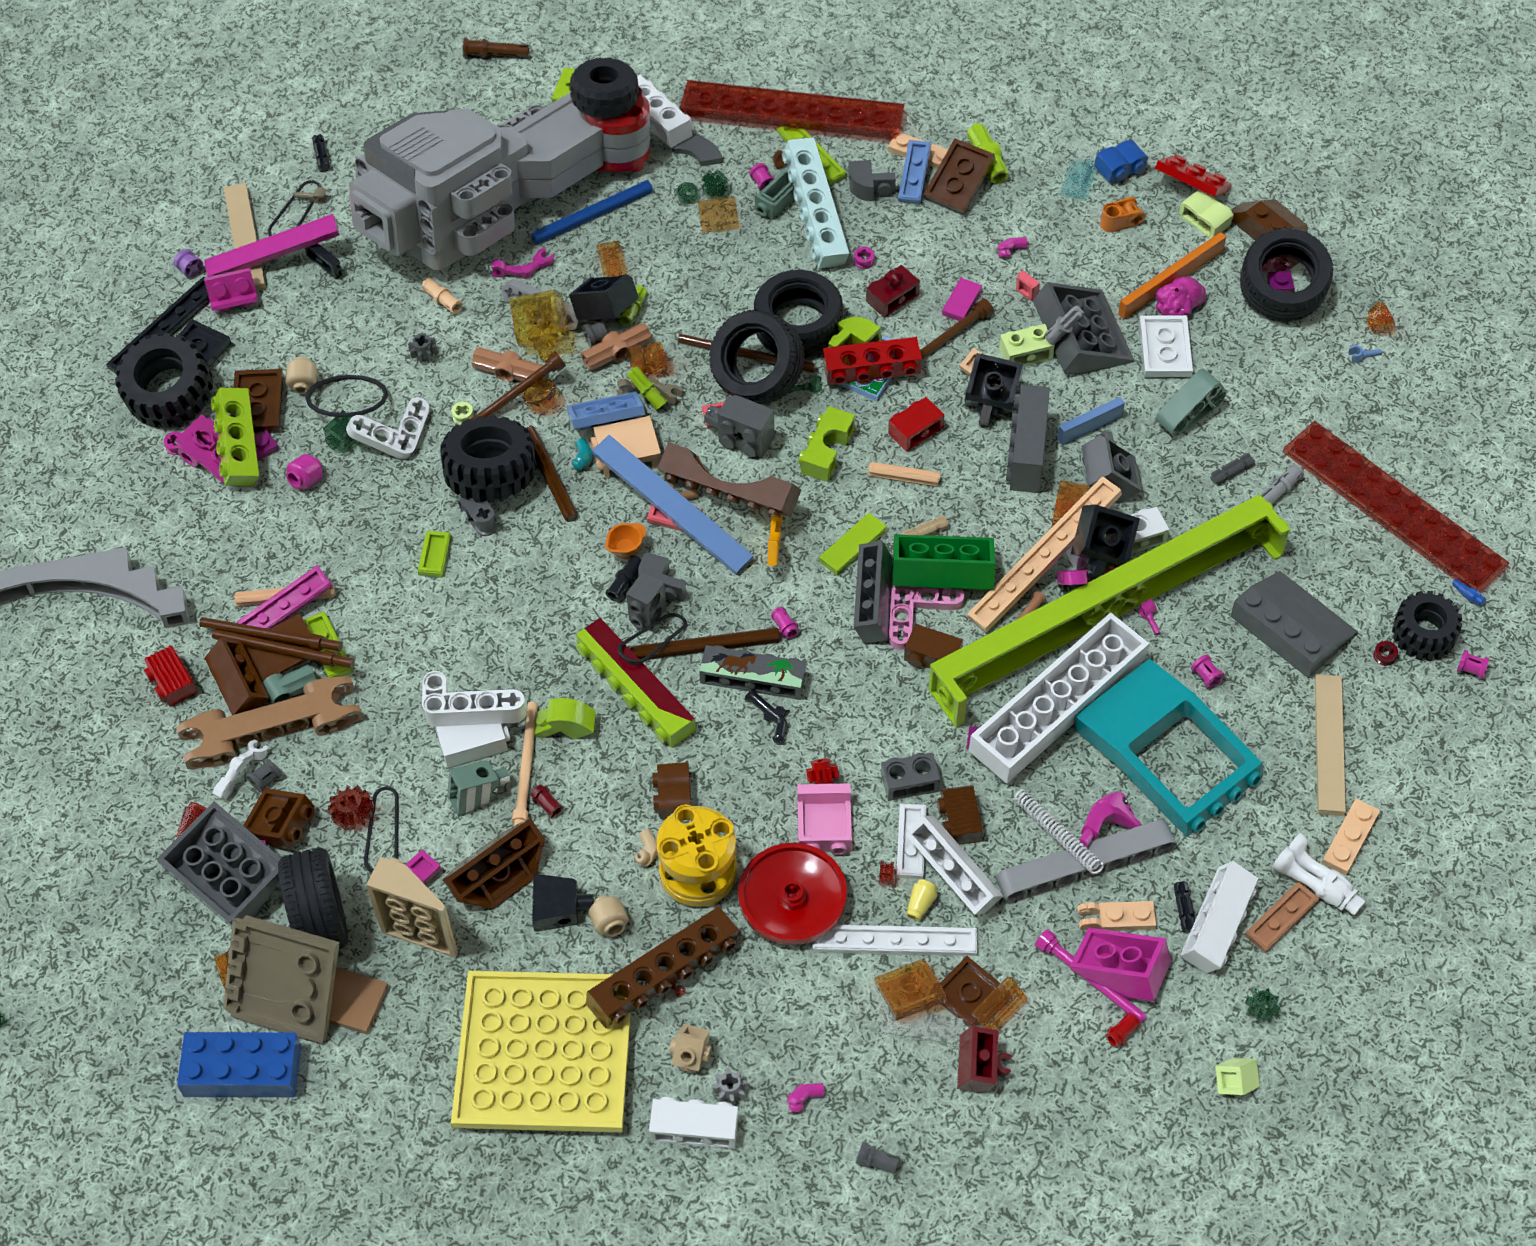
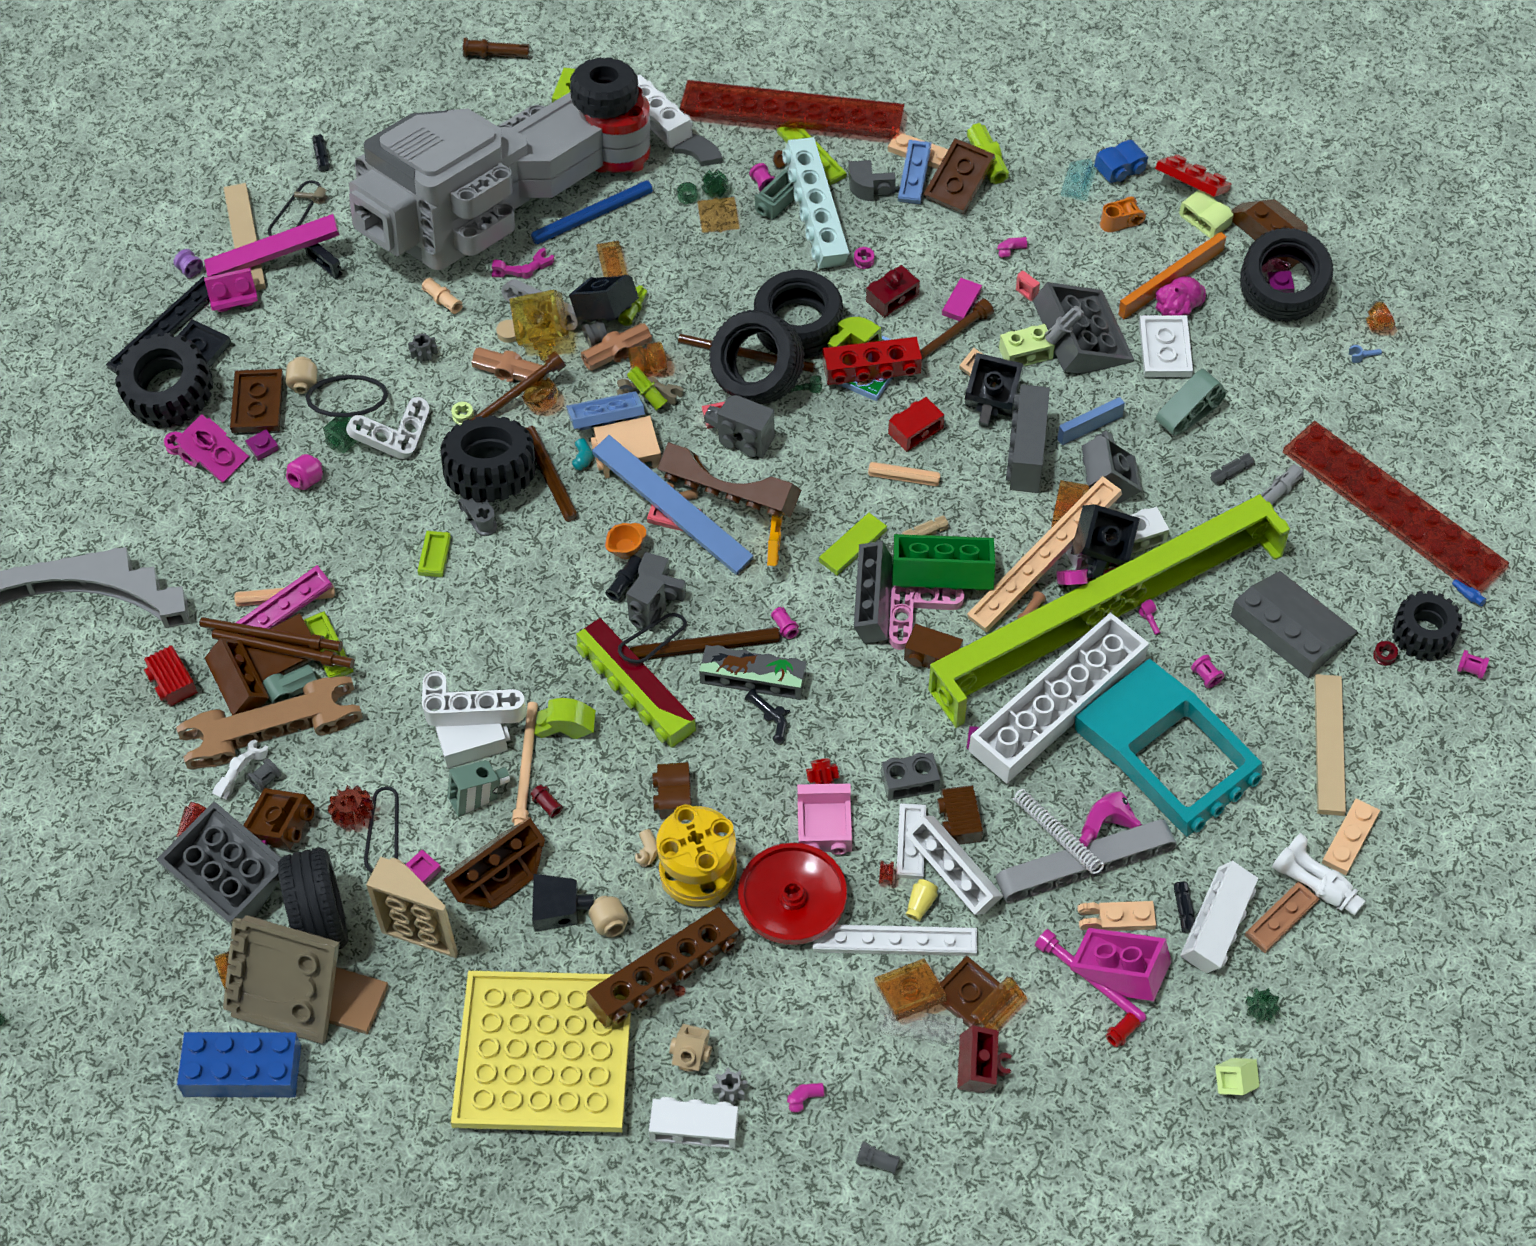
lime brick [211,388,259,486] -> none
lime arch [798,406,855,482] -> none
none -> tan tile [496,319,520,343]

